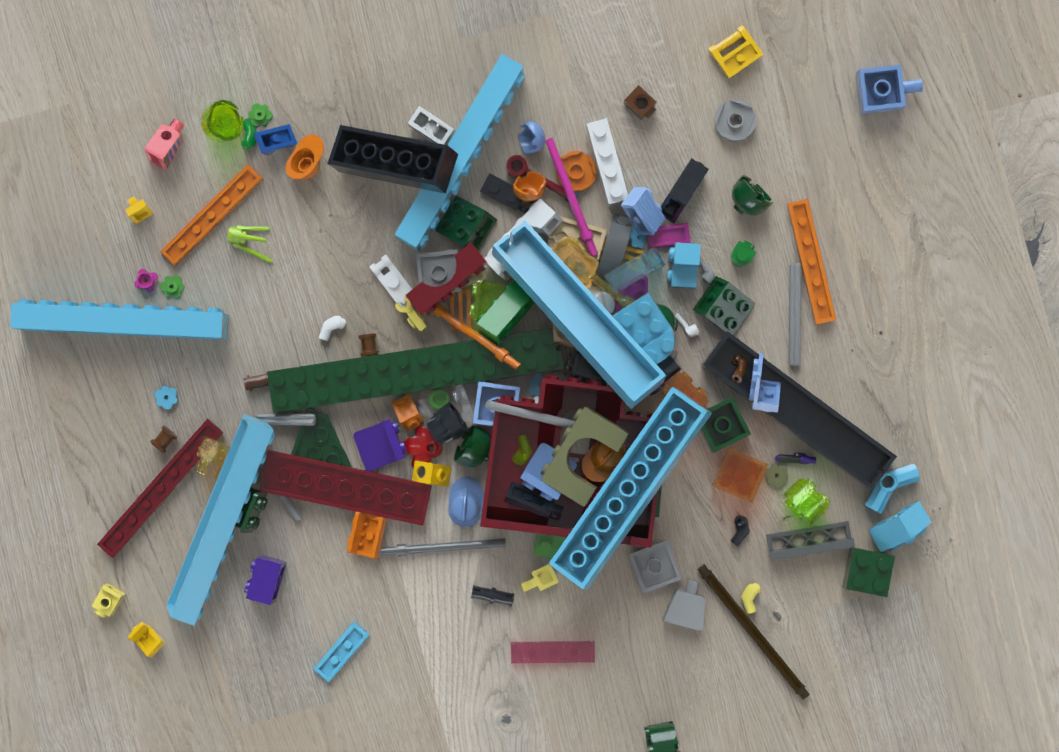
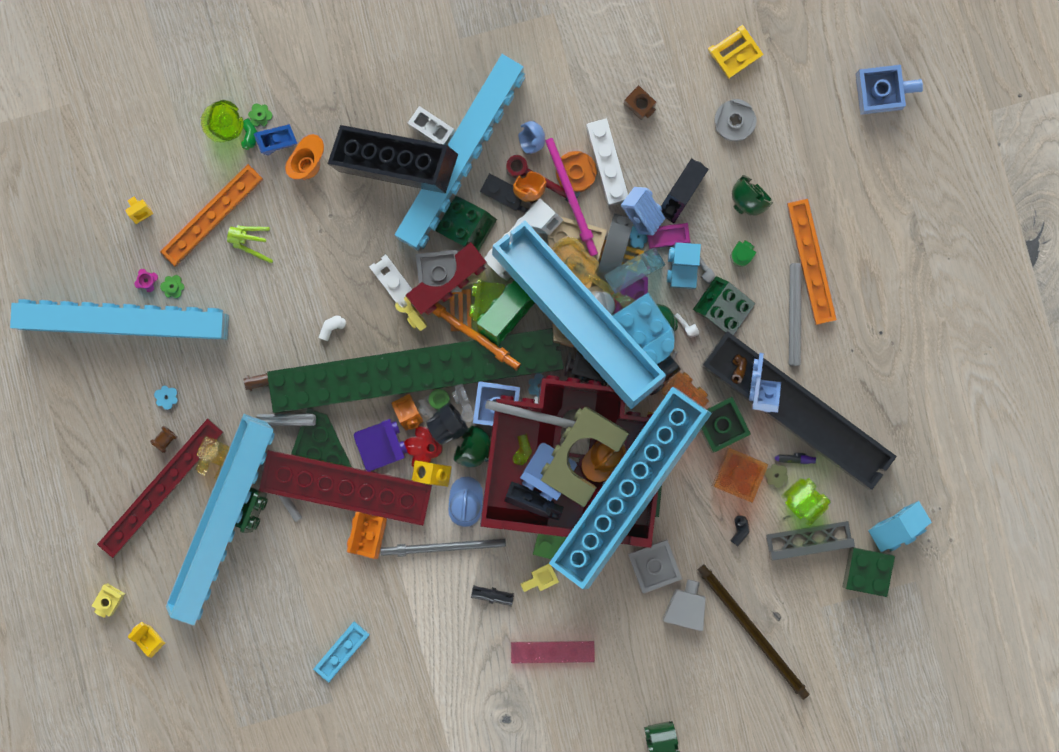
coral torso [144,119,185,170] -> none
dark purple brick [244,555,287,605] -> none
reddish brown bush [358,333,379,357] -> none
light yellow arm [741,583,761,614] -> none
medium azure piece [864,464,920,514] -> none

